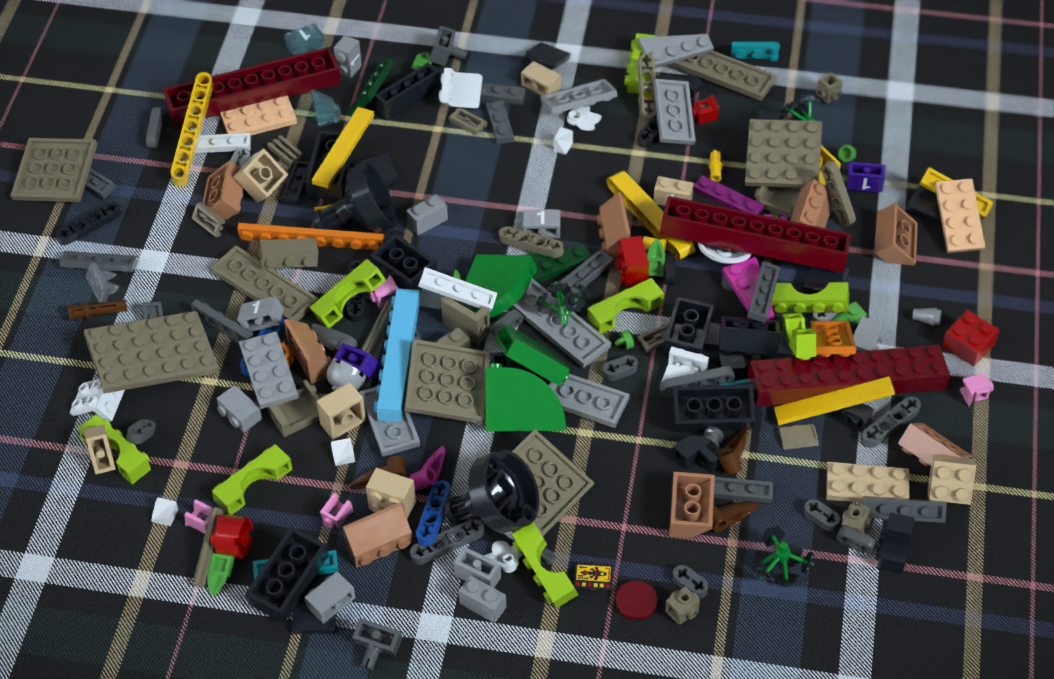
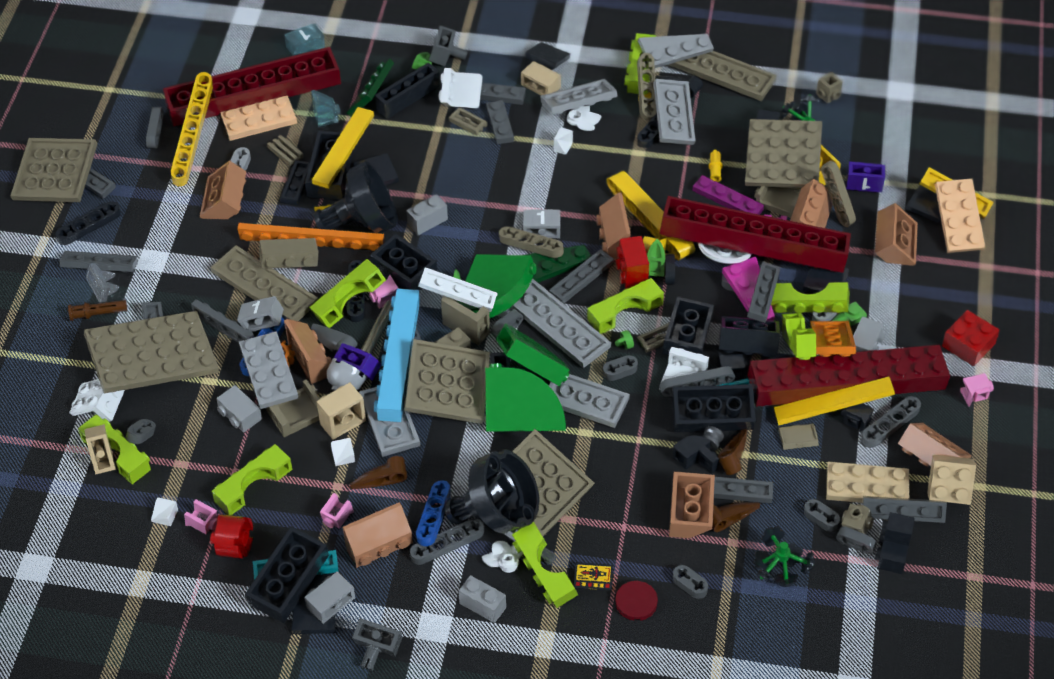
white plate [185,133,251,153] -> none
dark tan tile [192,202,225,237] -> none
dark tan axle [193,507,223,588] -> none
bright green plate [207,553,234,596] -> none
tan brick [233,148,288,203] -> none
light grey brick [334,35,362,78] -> none
tan brick [366,468,416,519] -> none
dark pink piece [410,446,446,491] -> none
light grey brick [453,547,501,588] -> none
black plant [536,281,591,325] -> none
tan brick [654,176,694,206] -> none
dark tan brick [665,586,700,626] -> none
red window [692,94,719,125] -> none
teal plate [731,42,780,61] -> none
bright green tile [837,145,856,162] -> none
light grey cone [913,307,942,326] -> none

